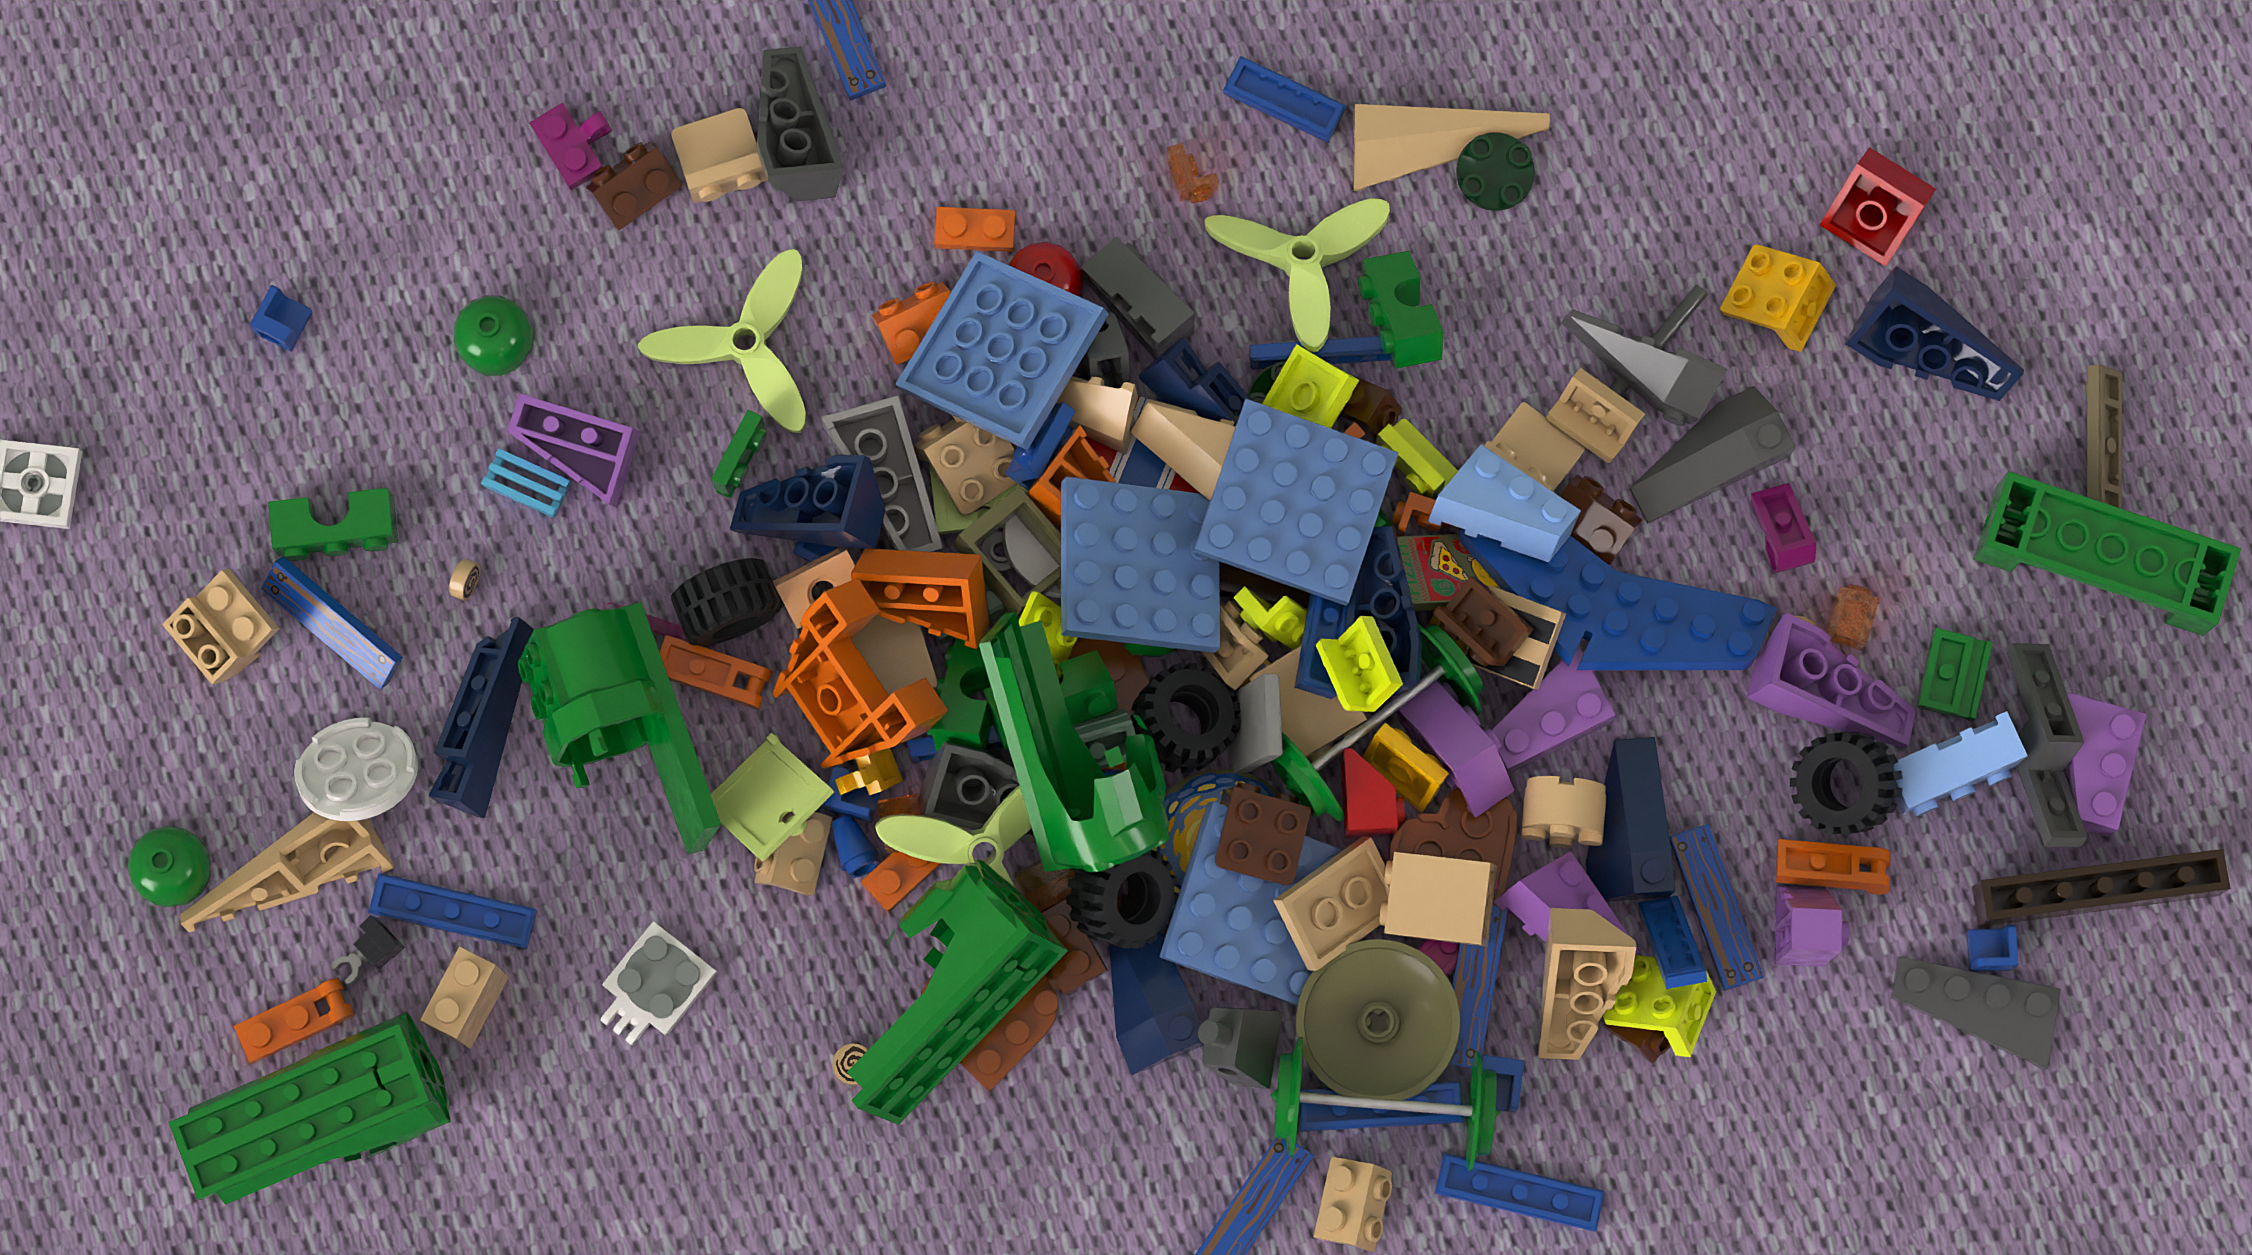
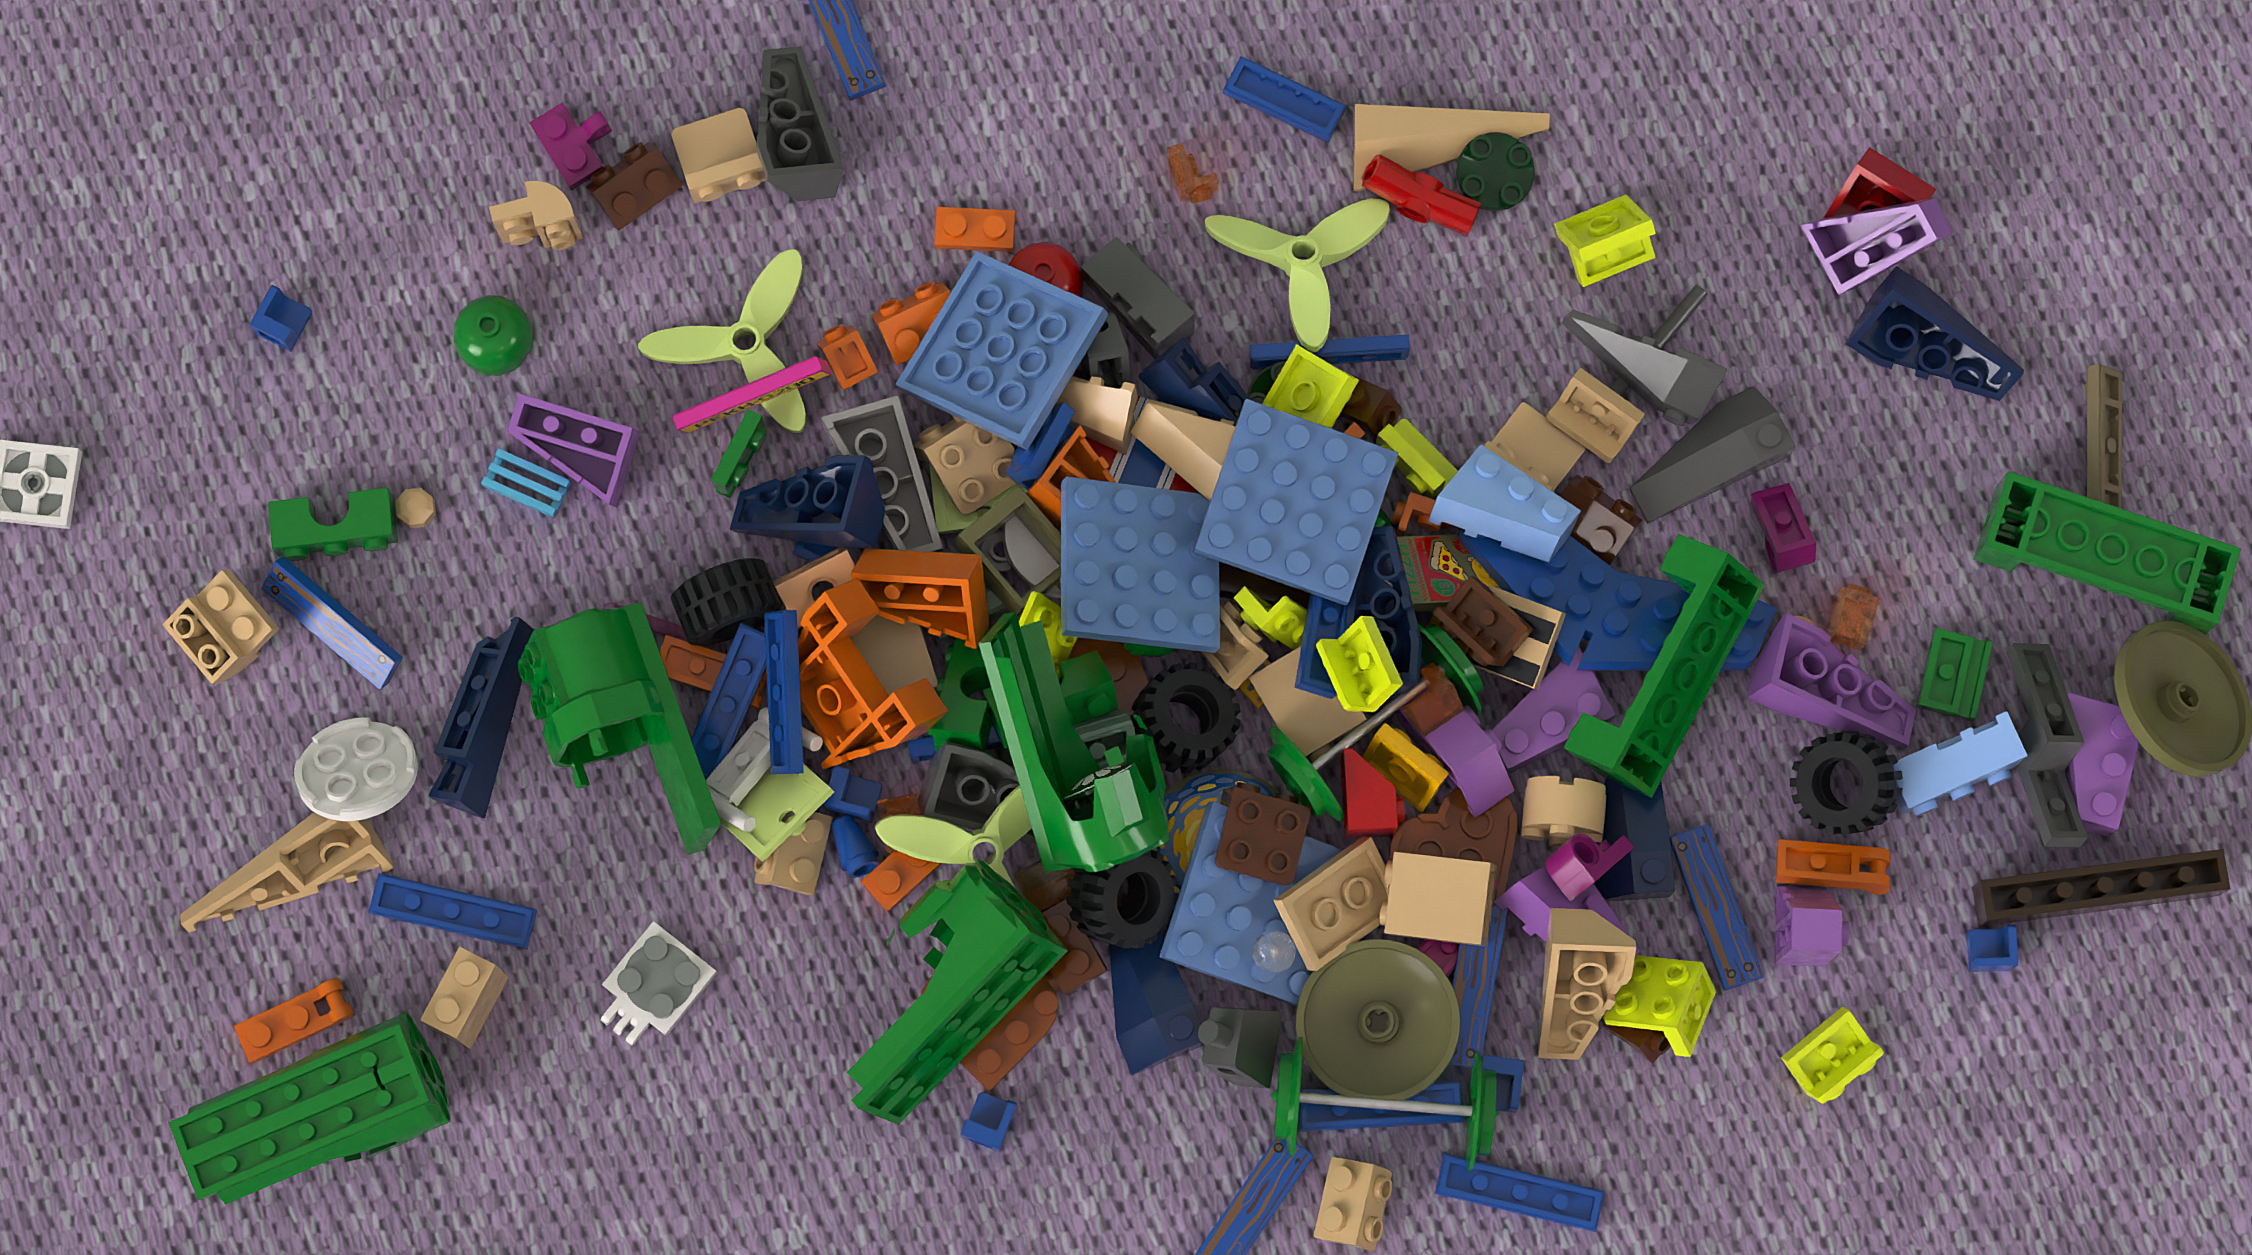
green cylinder [127,826,211,907] -> none
black piece [331,915,405,985] -> none
tan tile [449,558,481,601] -> none
tile [832,1043,868,1086] -> none
yellow plate [835,748,903,796] -> none
light grey tile [1228,674,1283,774] -> none
green arch [1358,251,1443,369] -> none
blue plate [1638,896,1707,989] -> none
yellow bracket [1720,244,1836,352] -> none
dark grey wing [1891,957,2061,1070] -> none
none -> tan tile [396,488,436,529]
none -> tan brick [489,181,583,250]
none -> dark pink tile [672,356,832,433]
none -> blue tile [691,622,767,780]
none -> white plate [706,707,823,833]
none -> blue tile [764,610,804,775]
none -> orange bracket [816,324,878,390]
none -> blue panel [960,1092,1018,1152]
none -> dark green dish [1062,765,1142,813]
none -> clear tile [1252,931,1296,972]
none -> red piece [1361,154,1481,237]
none -> clear orange panel [1403,662,1464,737]
none -> magenta plate [1546,834,1634,902]
none -> neon yellow bracket [1554,194,1656,287]
none -> green plate [1564,534,1766,798]
none -> neon yellow bracket [1781,1006,1884,1104]
none -> medium lavender wedge [1801,198,1954,295]
none -> olive dish [2114,621,2252,777]

